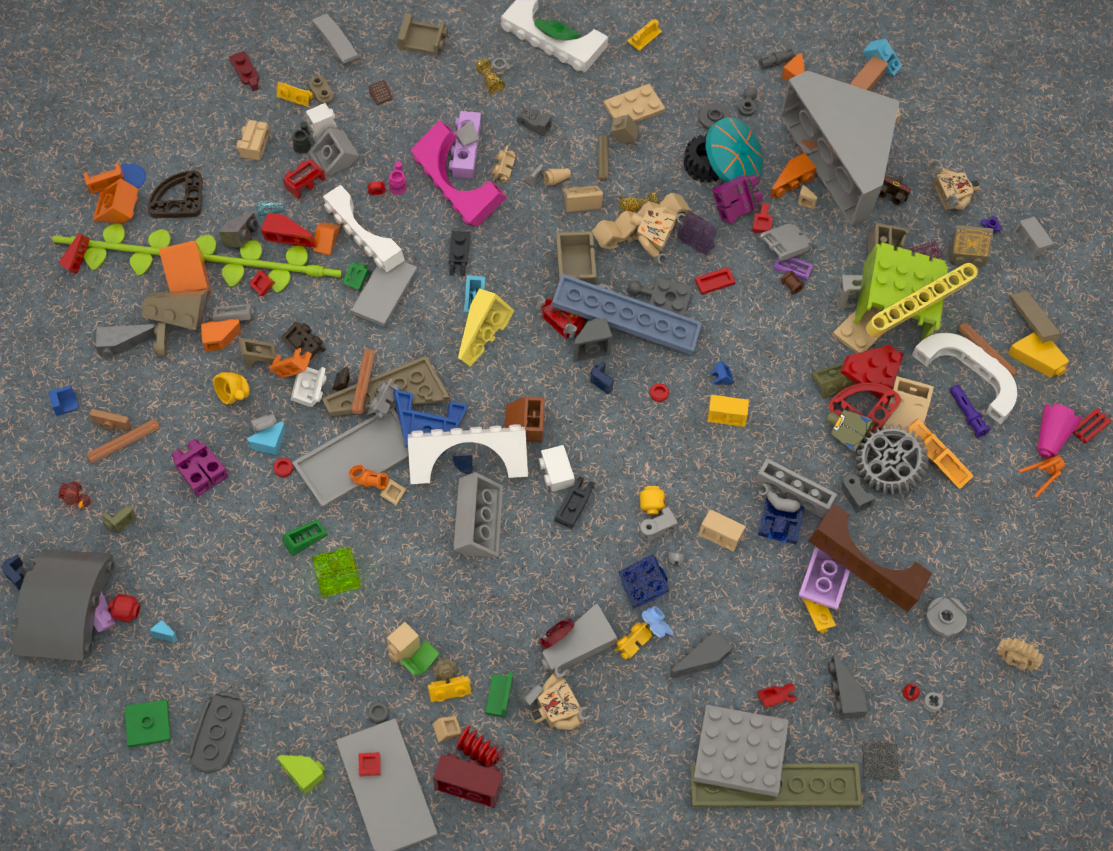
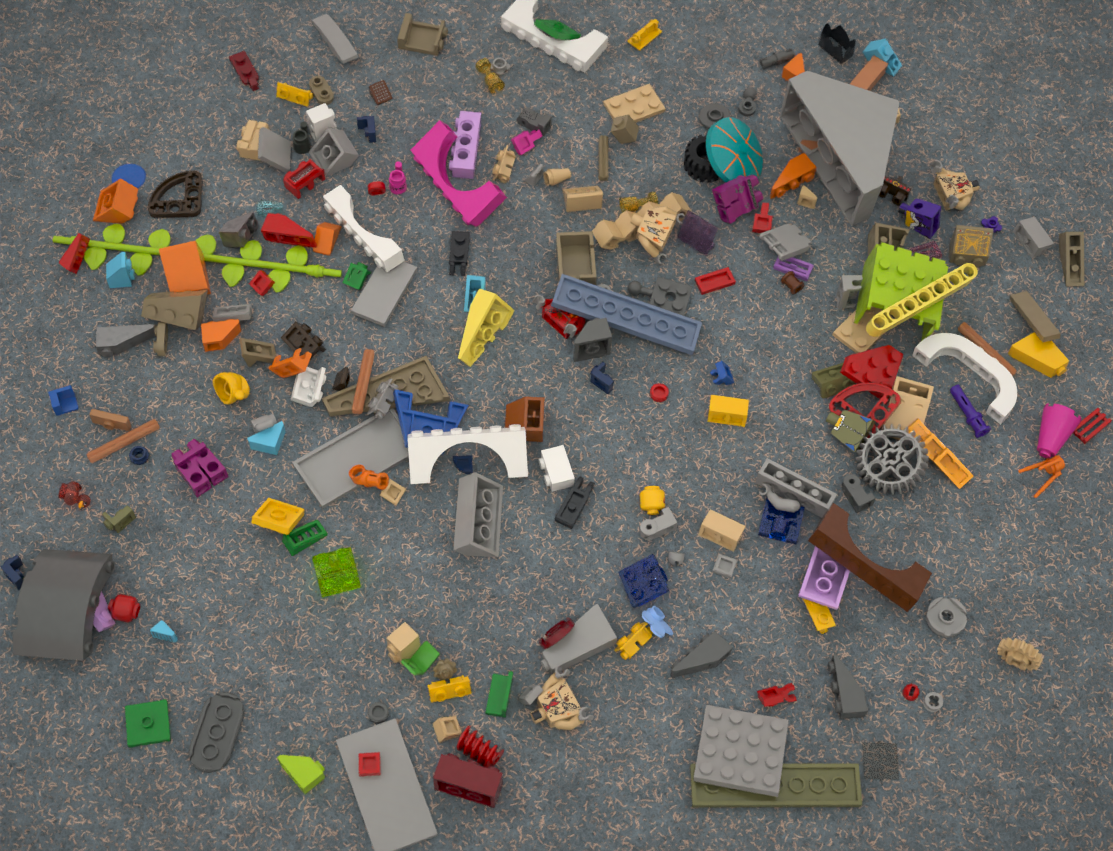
orange hinge [84,163,125,194] -> none
red tile [273,458,293,478] -> none
light grey slope [455,121,479,147] -> none
none -> medium azure slope [106,252,135,288]
none -> dark blue plate [129,446,149,465]
none -> yellow plate [251,497,305,535]
none -> light grey tile [258,127,291,172]
none -> dark blue bracket [357,116,376,143]
none -> dark pink plate [511,130,542,155]
none -> light grey tile [712,554,738,579]
none -> black piece [818,23,856,64]
none -> dark purple torso [898,198,941,239]
none -> dark tan slope [1059,232,1084,286]

